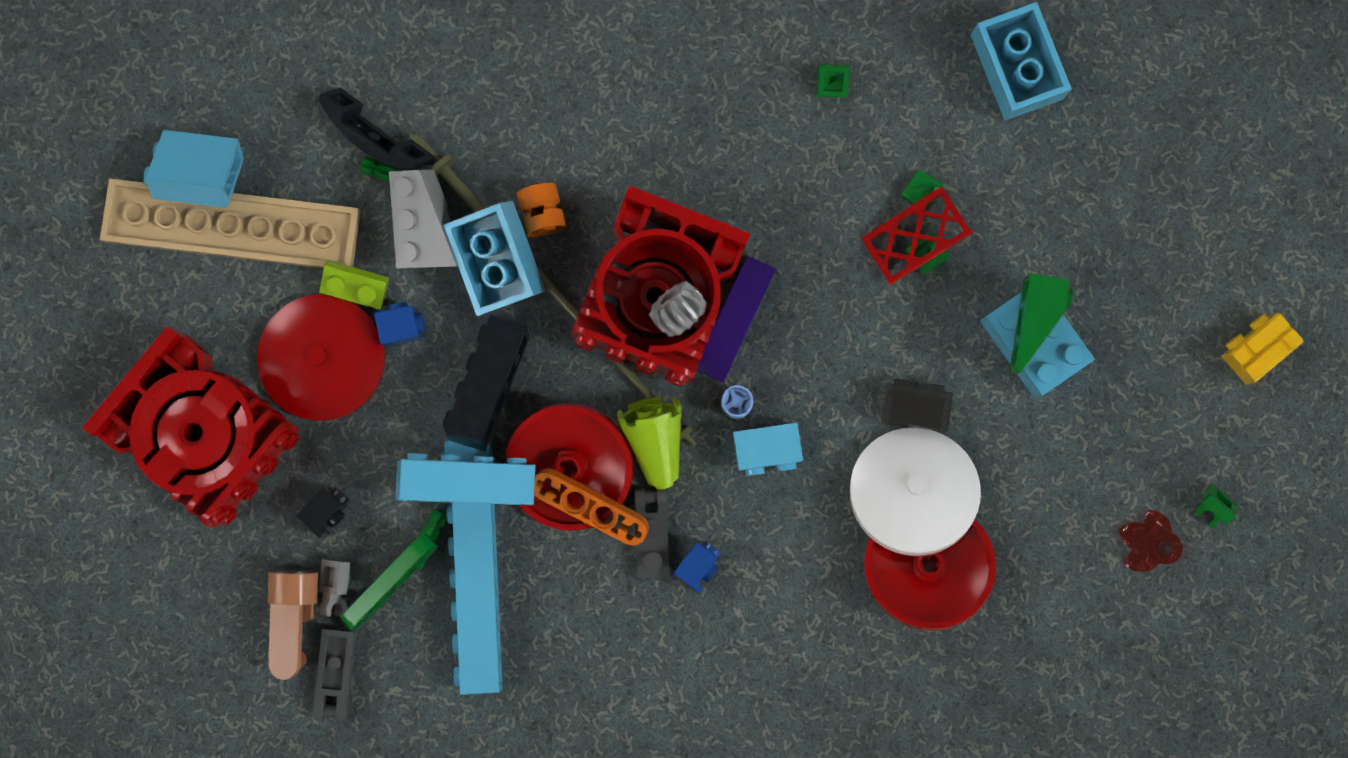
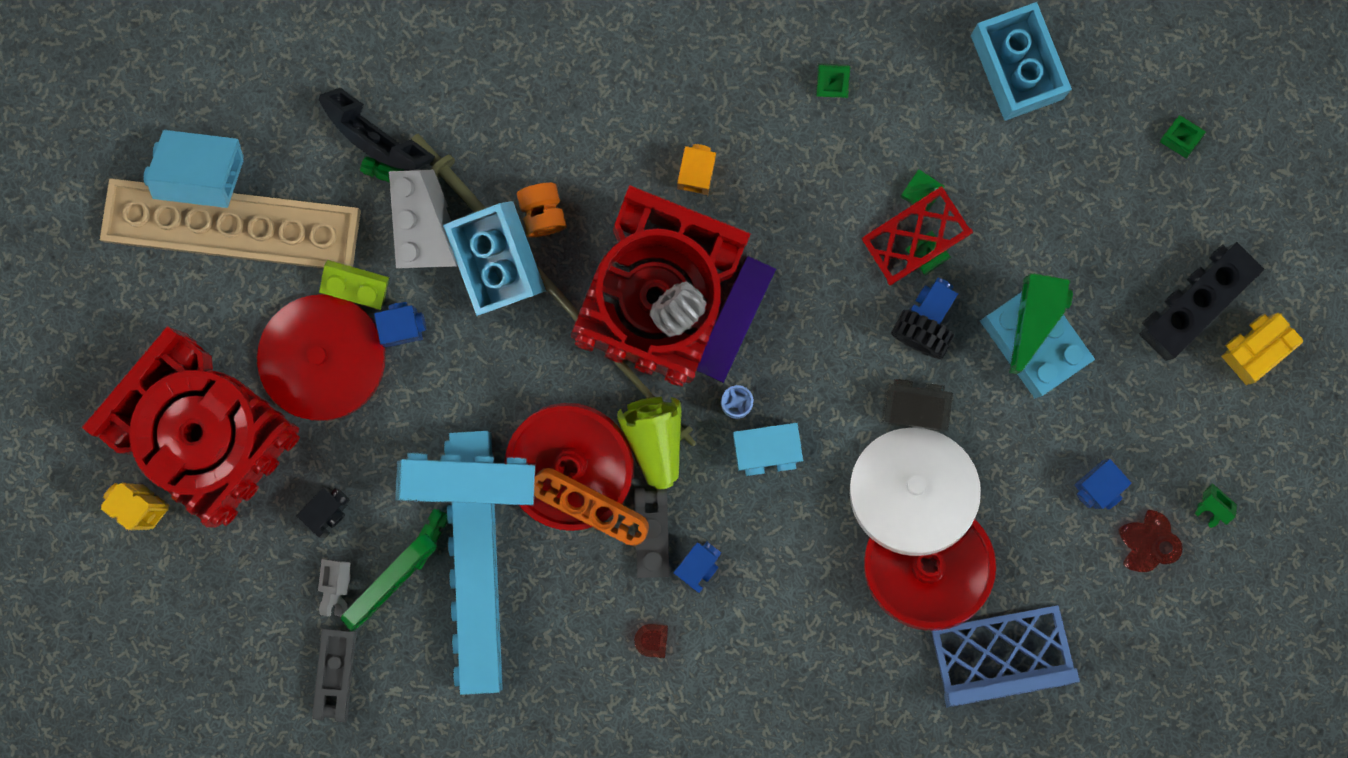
nougat piece [267,569,318,680] -> none
black brick [443,315,530,452] -> none
none -> yellow brick [101,483,169,530]
none -> clear red tile [634,624,668,658]
none -> light orange brick [677,144,716,195]
none -> black tyre [891,310,955,360]
none -> blue brick [909,277,958,325]
none -> medium blue fence [931,605,1080,708]
none -> blue brick [1074,459,1132,510]
none -> black brick [1139,242,1265,361]
none -> green tile [1160,115,1206,159]

